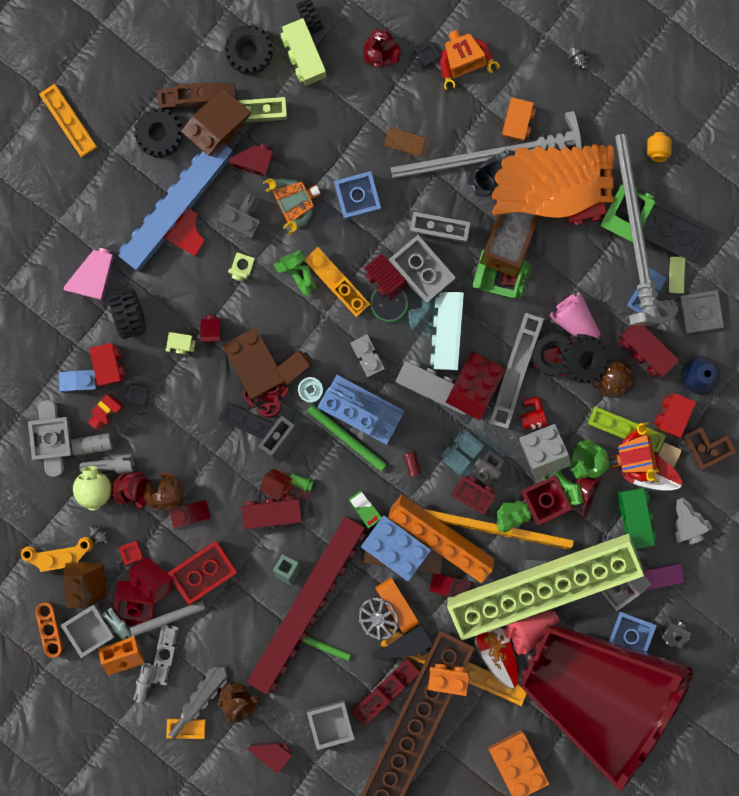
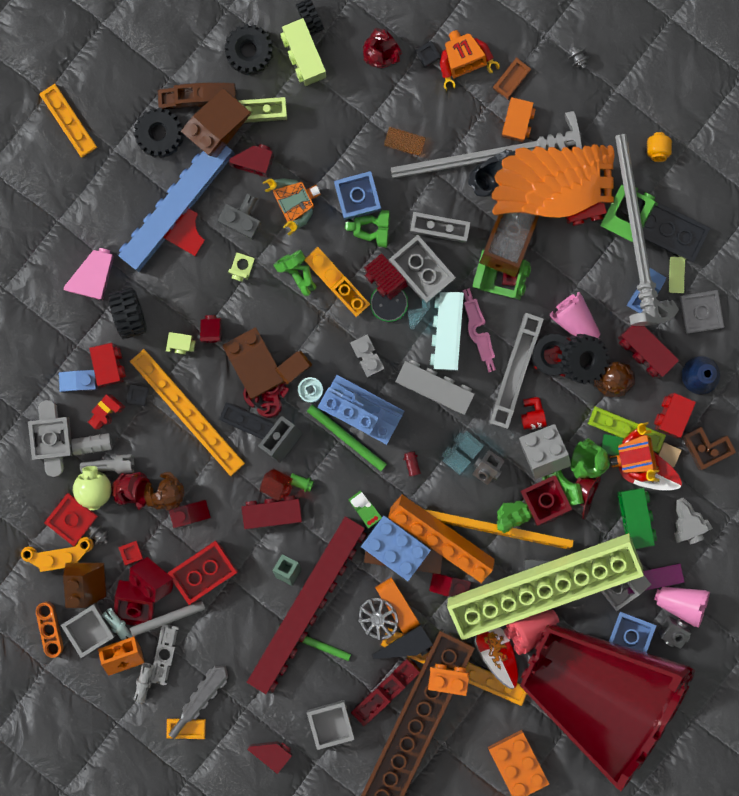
reddish brown helmet [218,682,259,723] -> none
dark red brick [445,351,506,420] -> none
dark red bracket [451,475,496,515] -> none
none -> red tile [44,493,99,547]
none -> light orange tile [130,349,245,476]
none -> bright green piece [345,210,390,248]
none -> bright pink piece [462,288,496,372]
none -> dark orange tile [493,57,531,100]
none -> green tile [601,434,623,456]
none -> bright pink cone [654,587,710,628]

